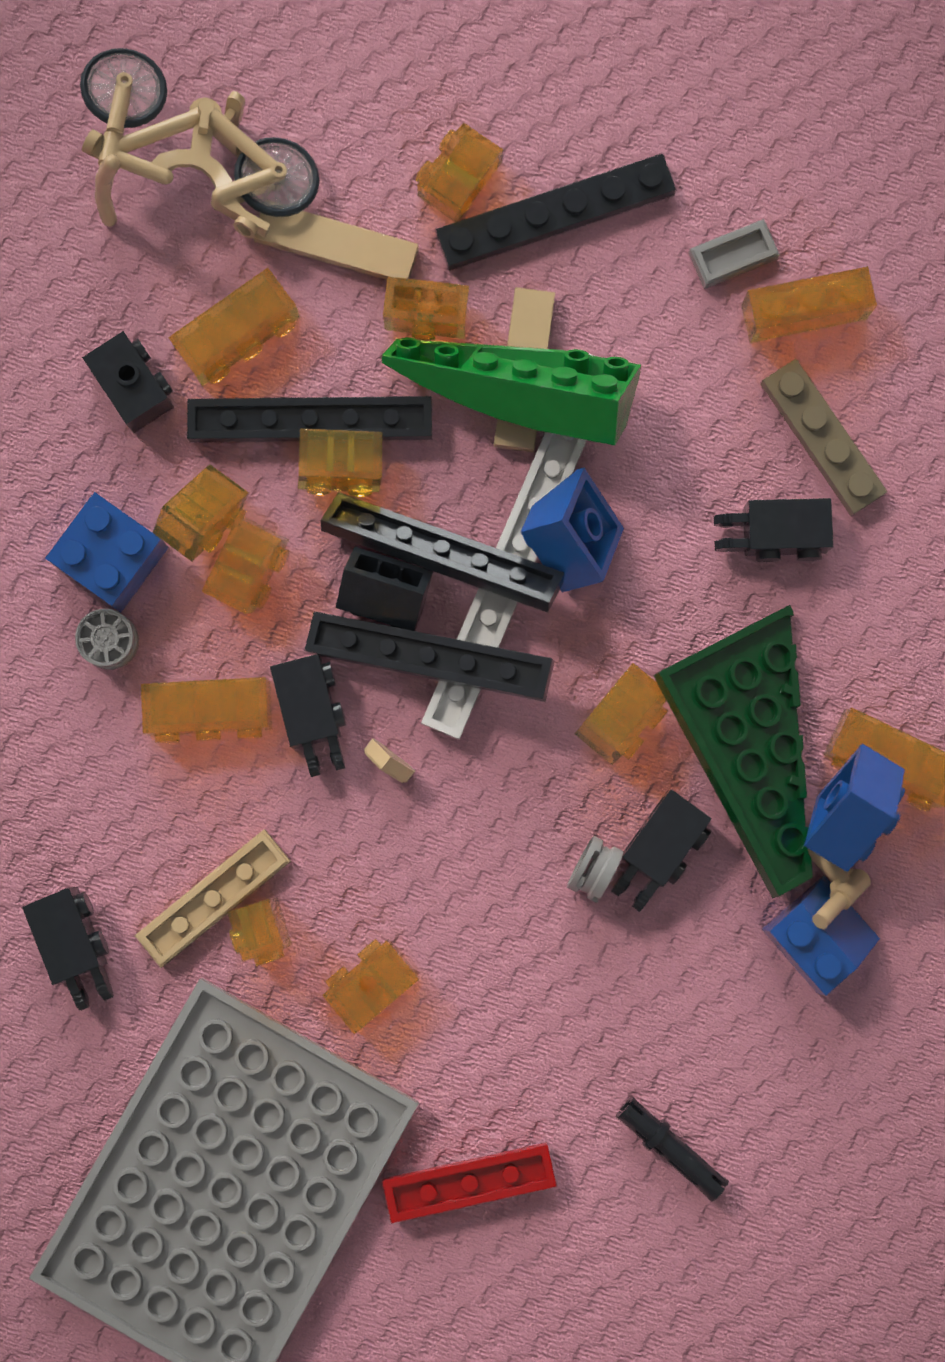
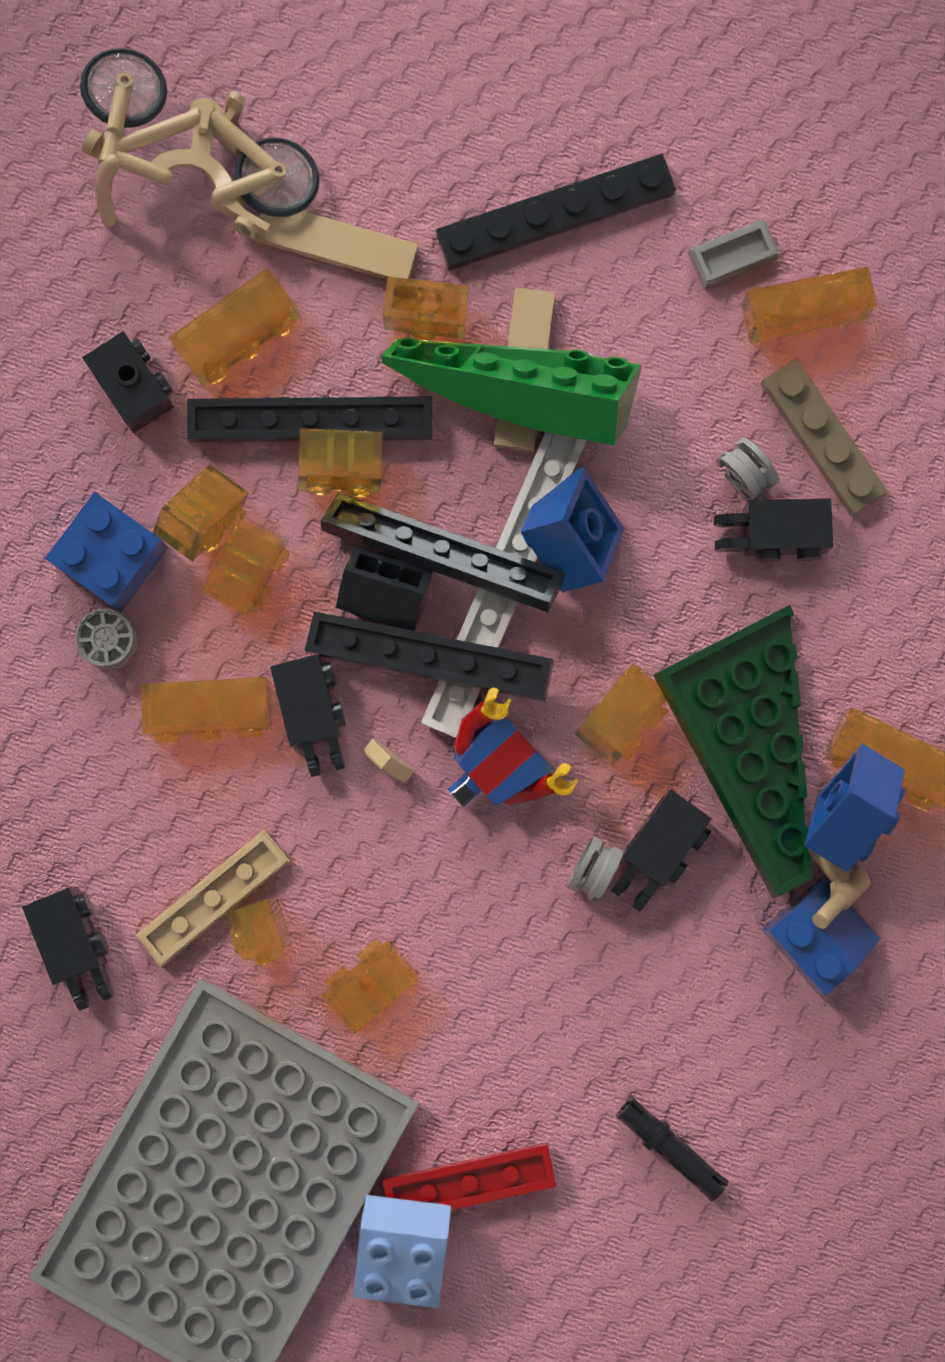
clear yellow brick [416,123,503,222] -> none
none -> light blue brick [353,1195,451,1308]
none -> torso [448,688,579,807]
none -> light grey wheel [717,437,779,501]

